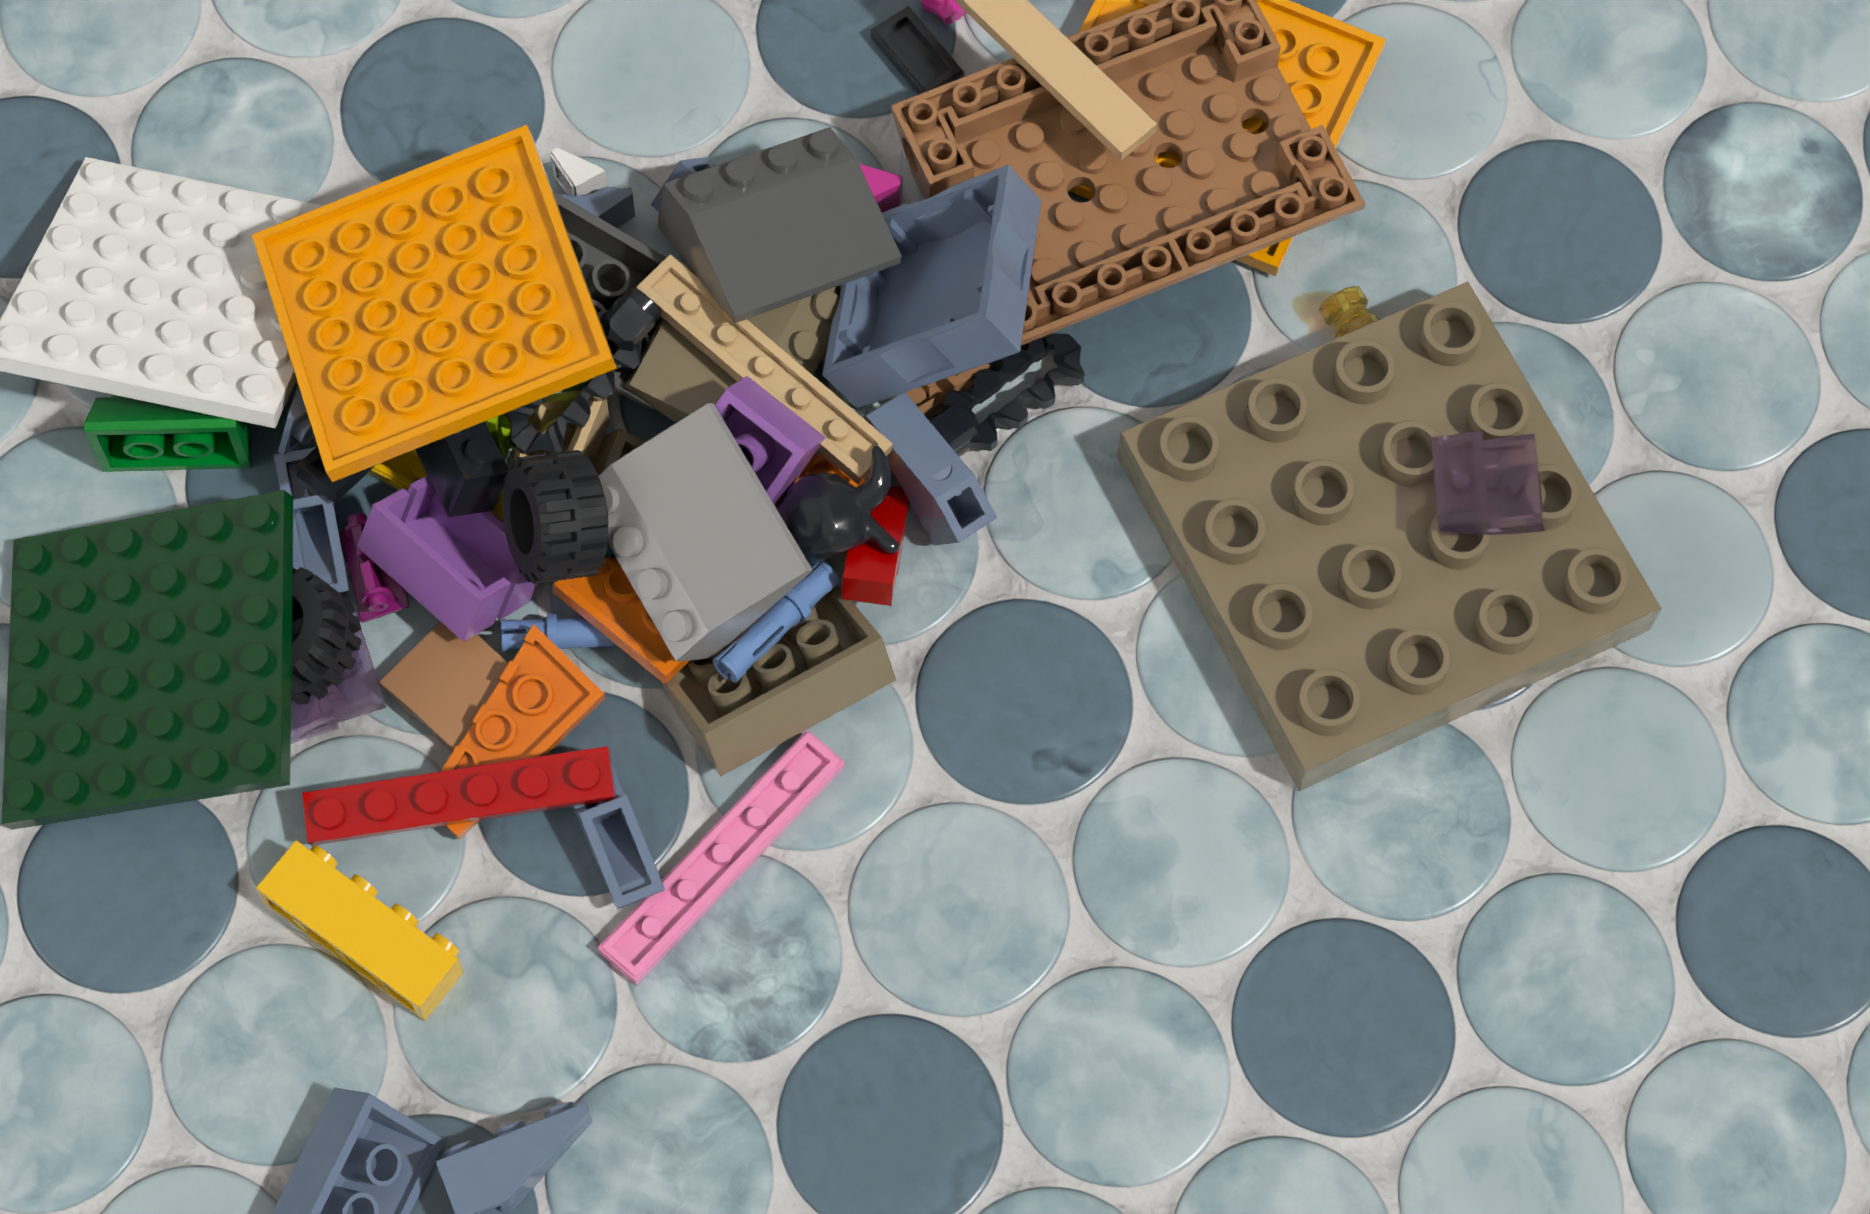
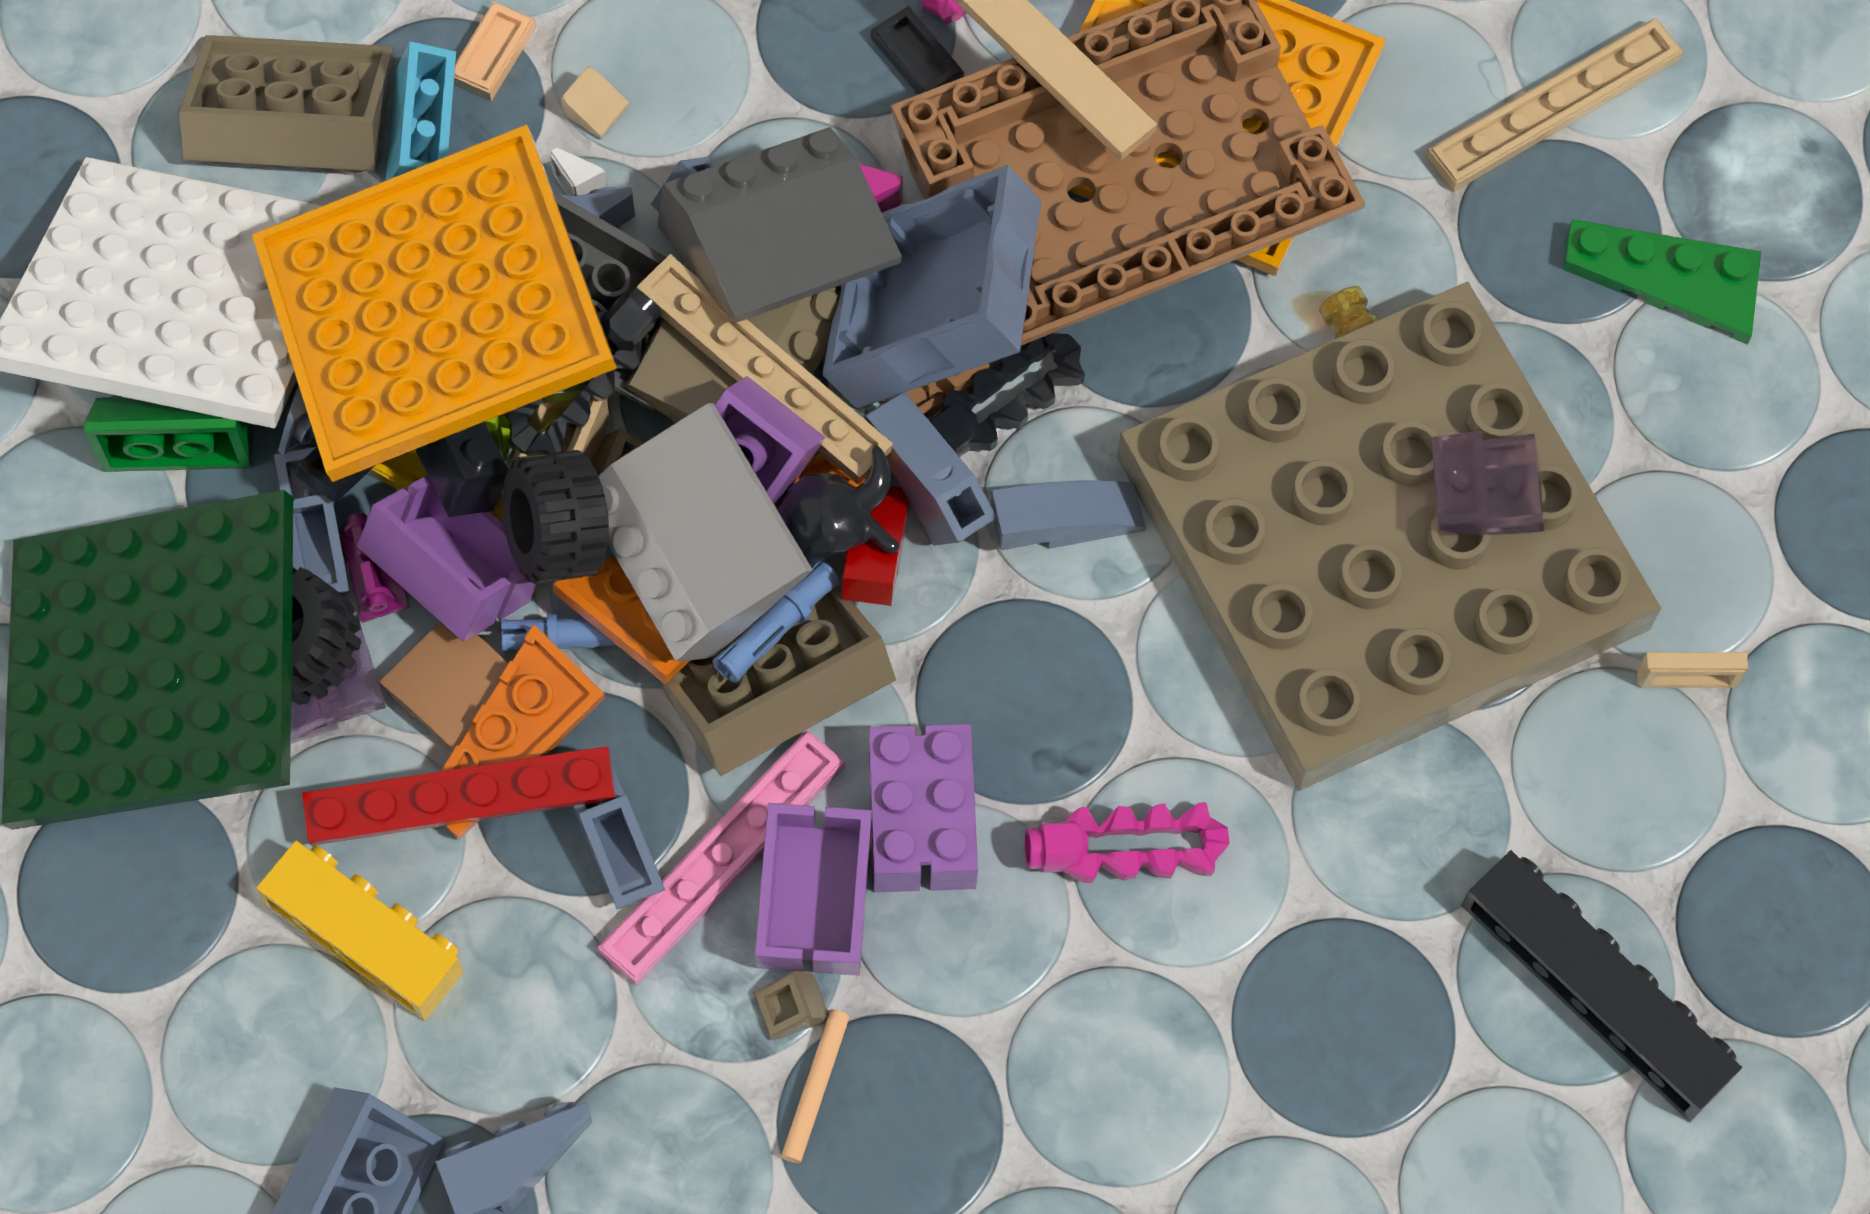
none -> dark tan slope [179,35,394,173]
none -> medium azure brick [386,41,456,181]
none -> light nougat tile [454,1,536,101]
none -> tan slope [561,66,629,139]
none -> dark tan slope [753,970,829,1040]
none -> medium lavender piece [755,803,872,976]
none -> light nougat bar [781,1009,850,1164]
none -> medium lavender piece [869,724,978,892]
none -> sand blue slope [990,480,1145,550]
none -> dark pink sword [1024,802,1230,883]
none -> tan tile [1426,17,1683,192]
none -> black brick [1461,850,1743,1122]
none -> green wing [1563,219,1761,345]
none -> tan tile [1637,652,1749,688]

